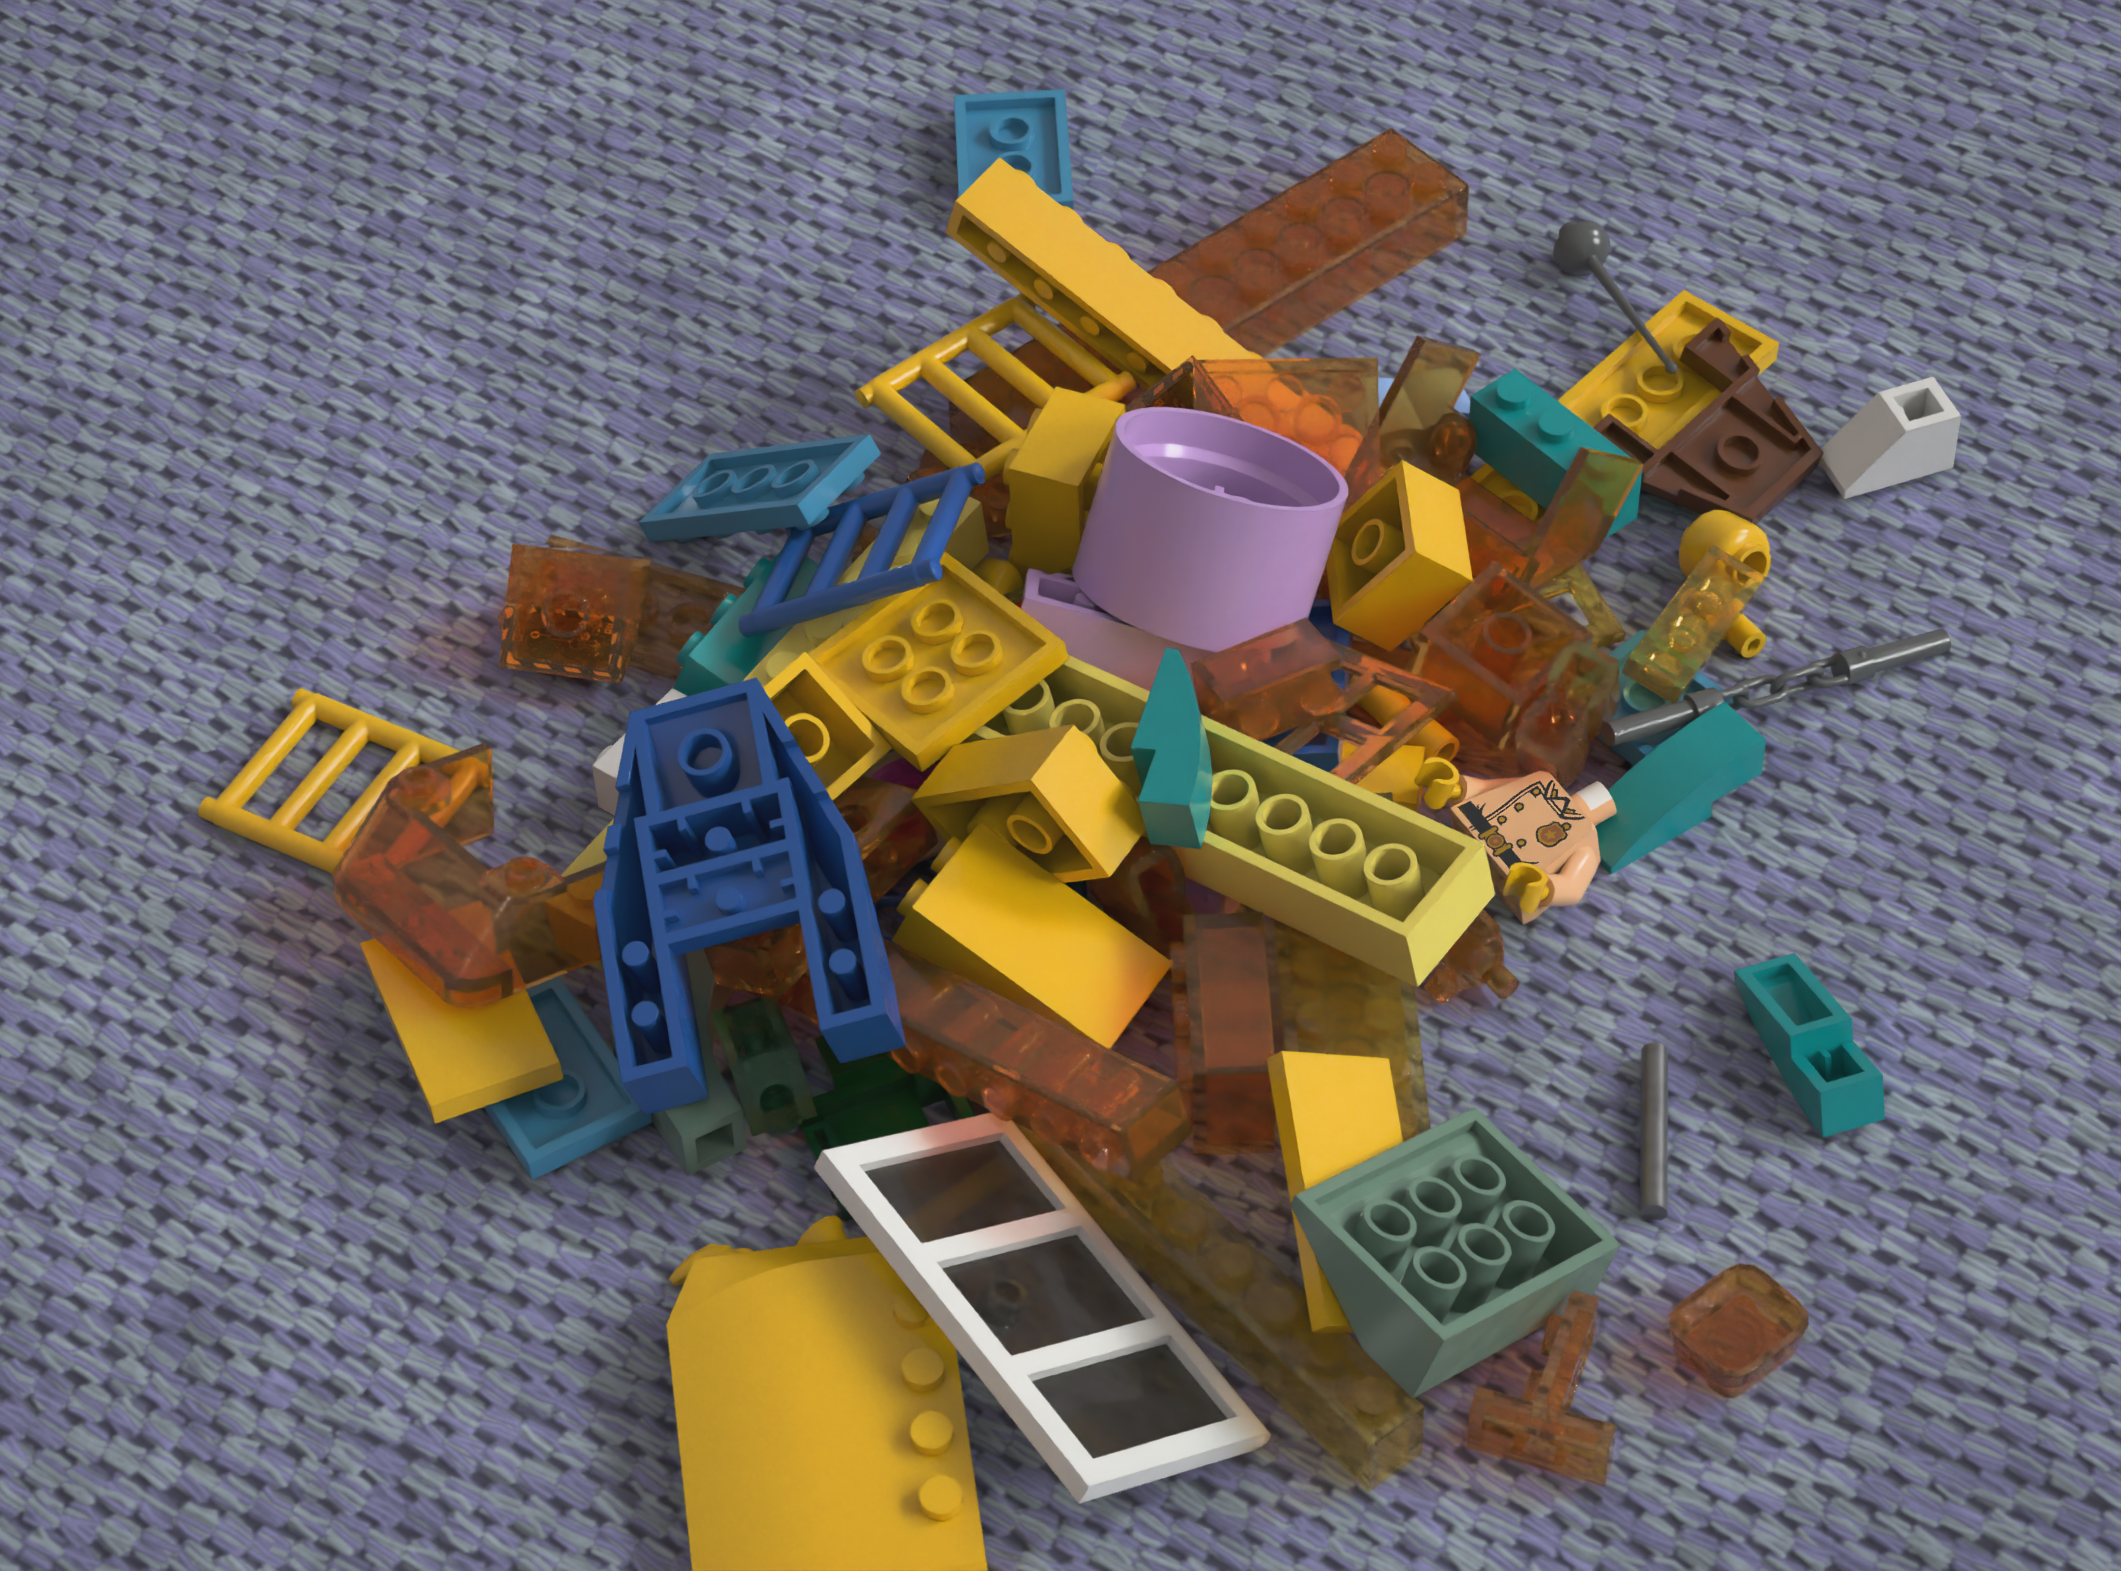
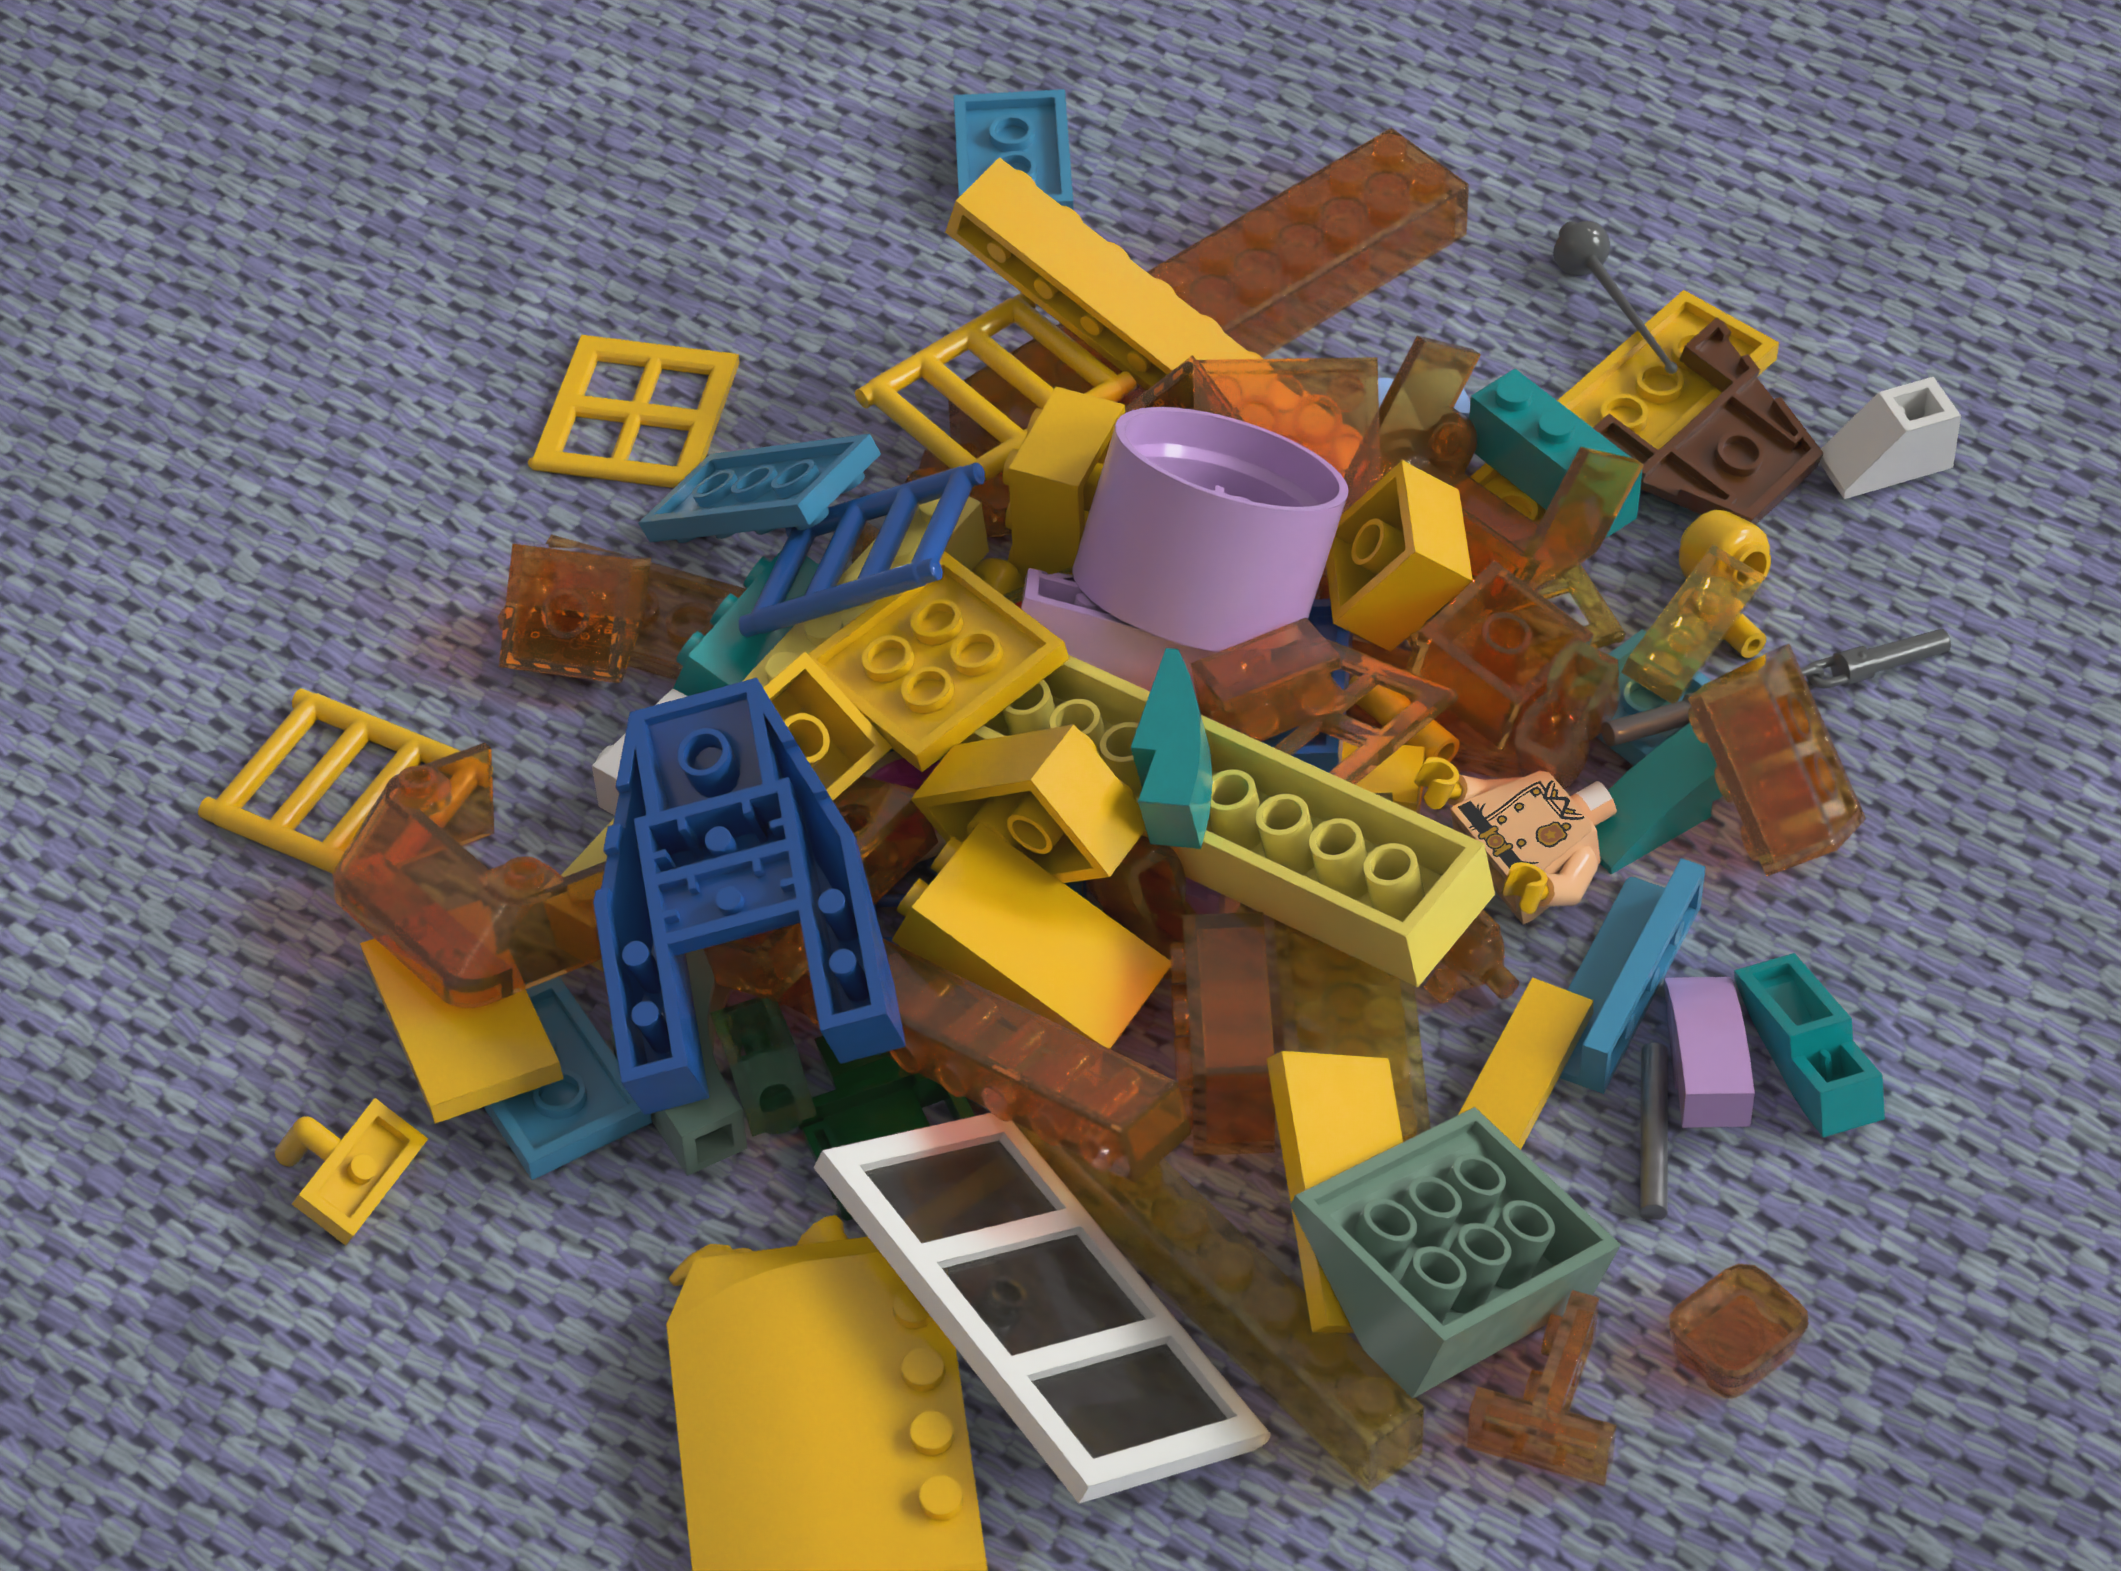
none -> yellow plate [275,1098,428,1246]
none -> yellow window [527,335,740,488]
none -> yellow tile [1458,977,1594,1150]
none -> dark azure panel [1559,858,1706,1094]
none -> lavender slope [1664,977,1755,1128]
none -> clear orange slope [1688,644,1866,877]

